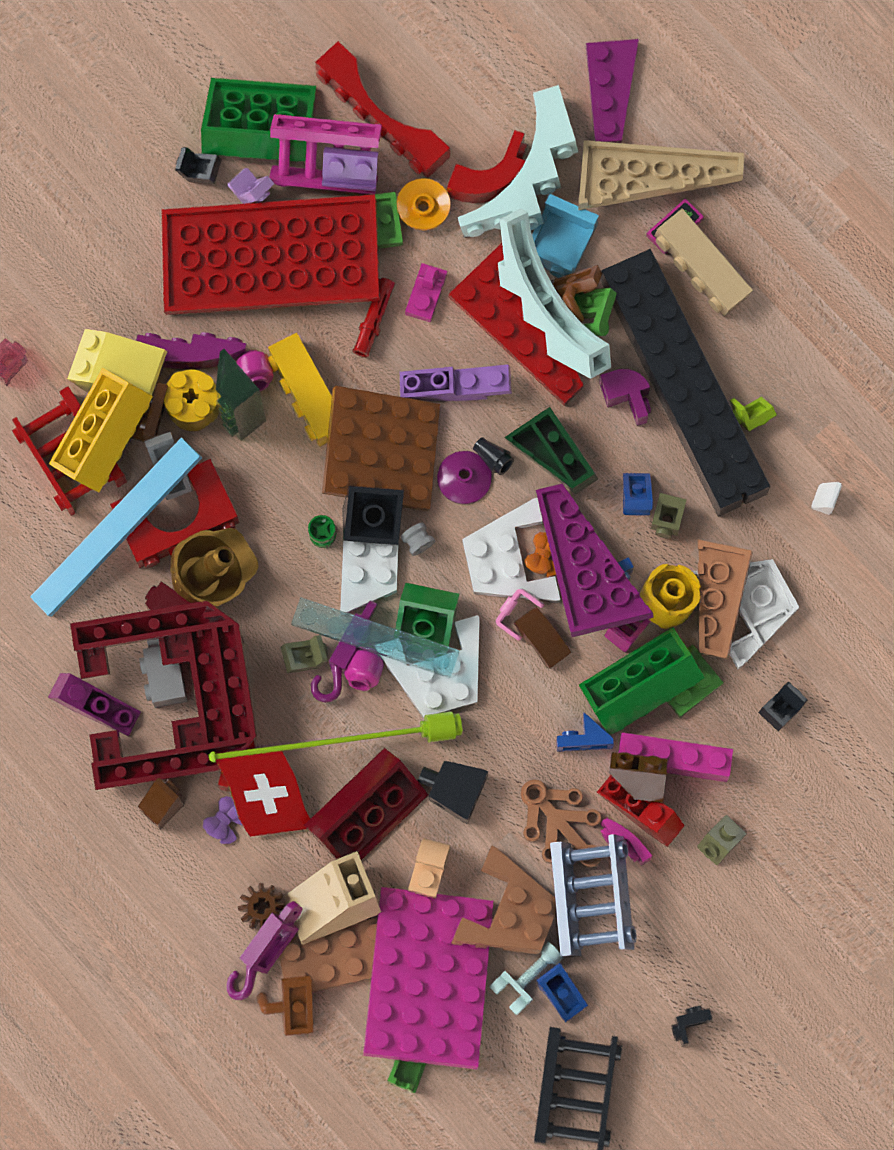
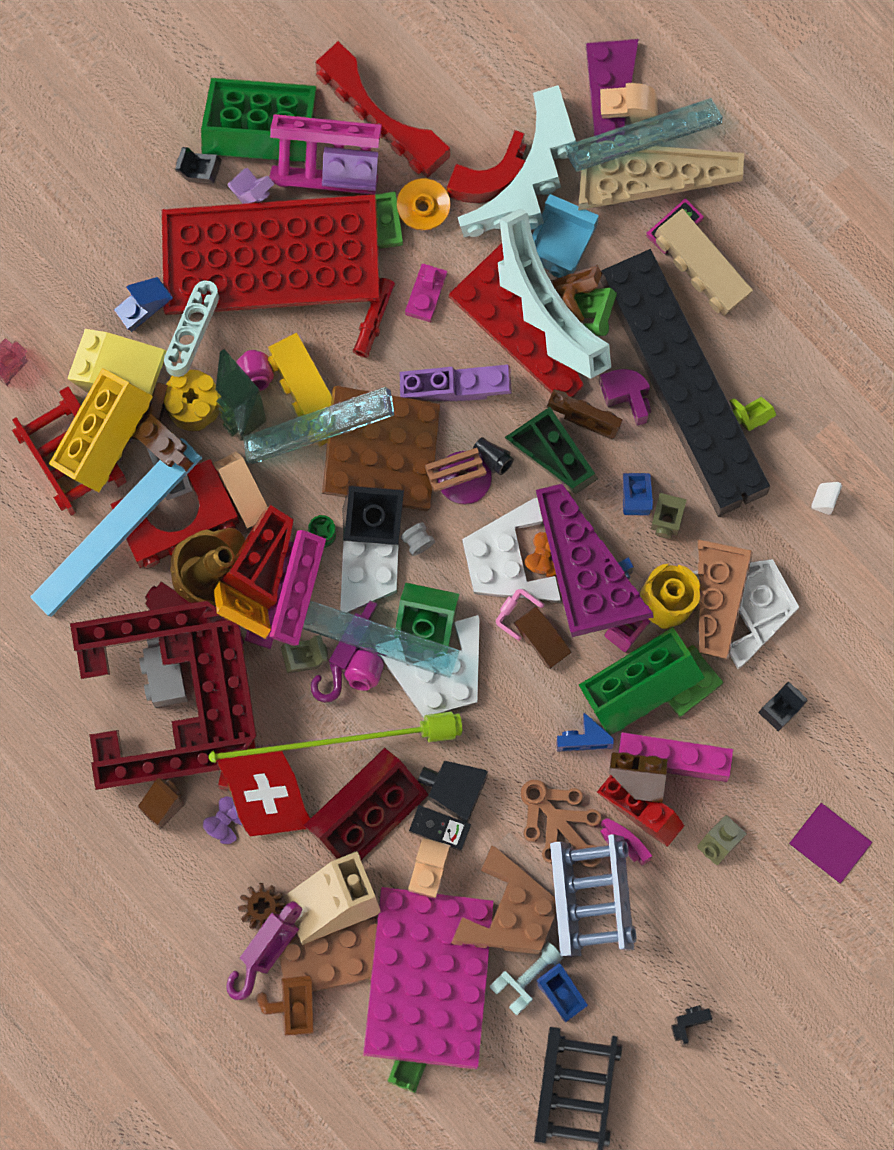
magenta slope [48,673,141,737] -> none
magenta slope [136,332,248,370] -> none
none -> blue slope [114,277,173,332]
none -> reddish brown hinge [133,414,194,472]
none -> light aqua beam [164,281,219,377]
none -> light nougat slope [213,452,267,528]
none -> light orange tile [214,581,271,638]
none -> red wedge [222,505,294,610]
none -> clear light blue plate [243,387,394,464]
none -> dark pink fence [244,530,326,649]
none -> tile [409,805,471,852]
none -> nougat tile [425,448,486,492]
none -> reddish brown hinge [547,389,623,440]
none -> clear light blue plate [565,98,723,172]
none -> light nougat brick [600,83,658,124]
none -> magenta sticker [789,803,872,884]

